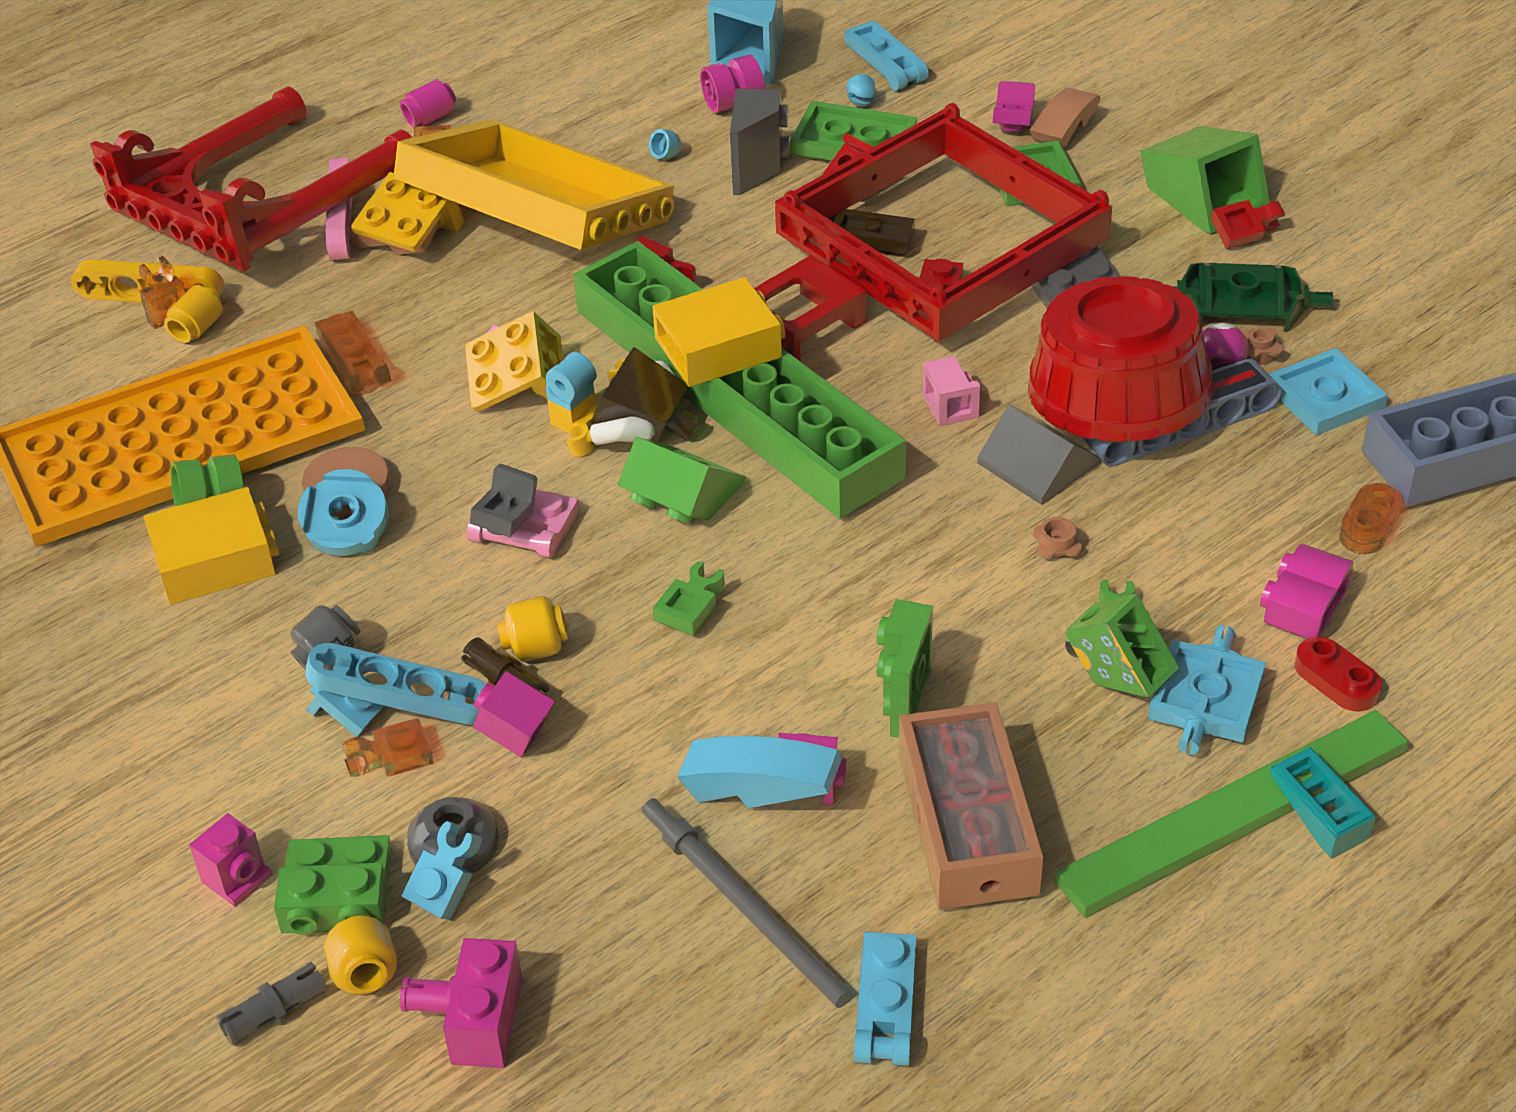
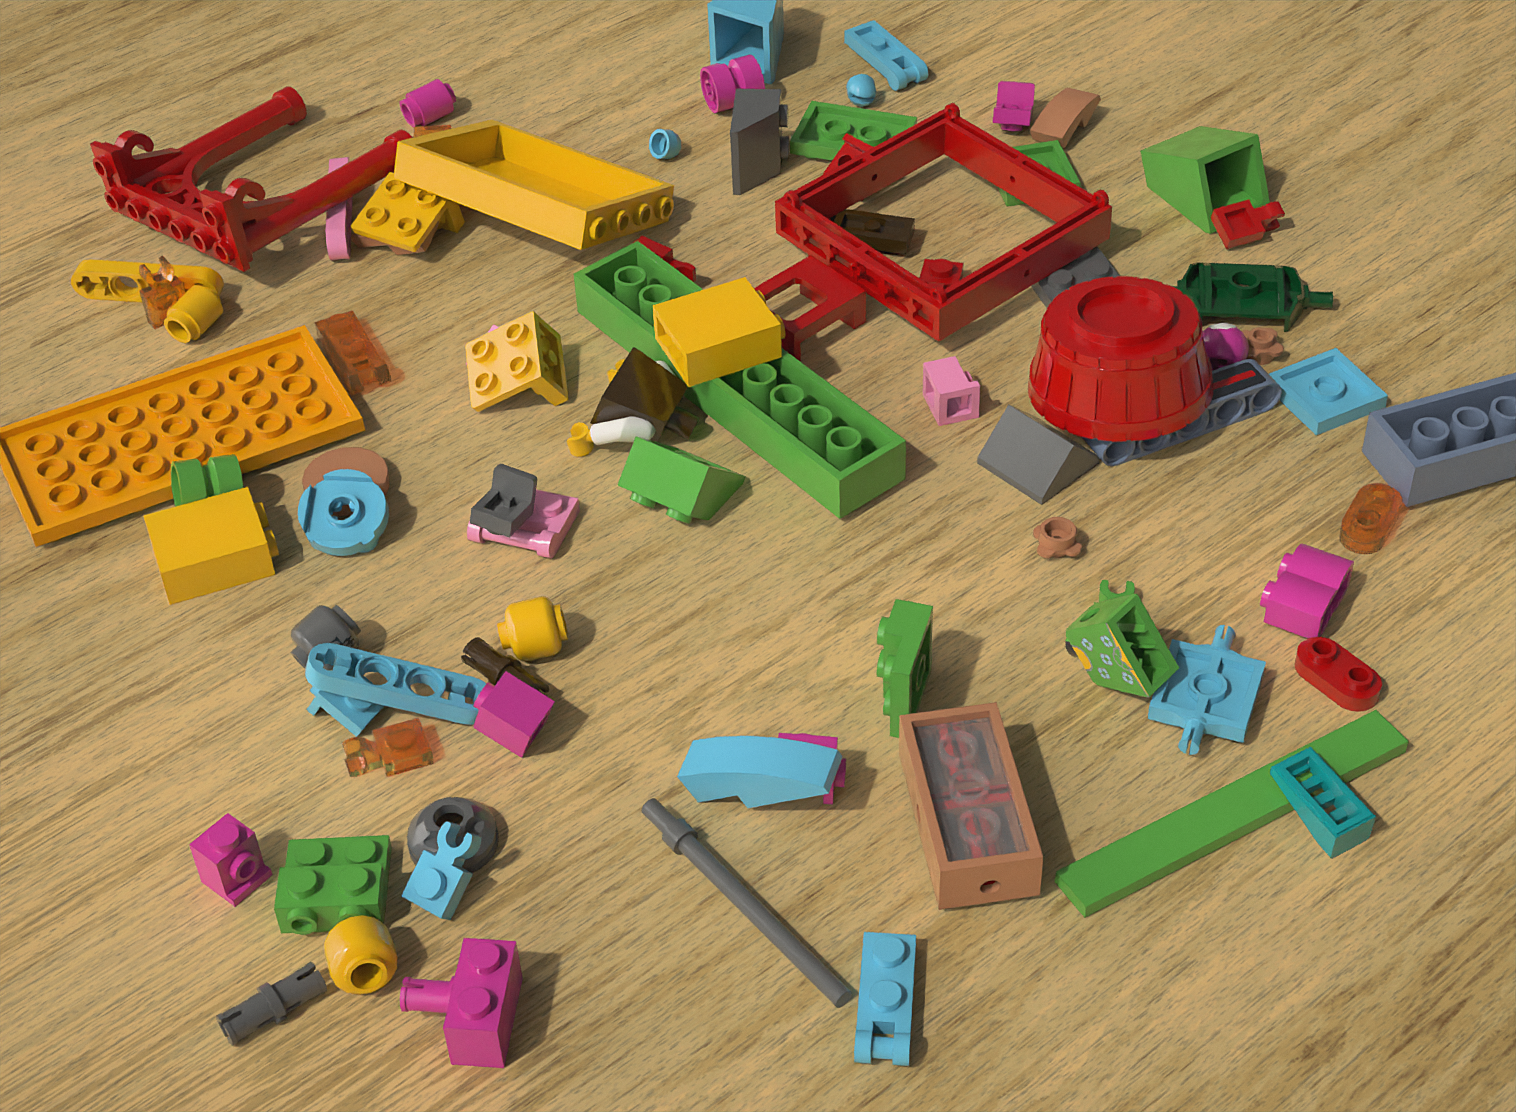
medium azure leg [546,352,598,434] -> none
bright green plate [653,561,725,636] -> none

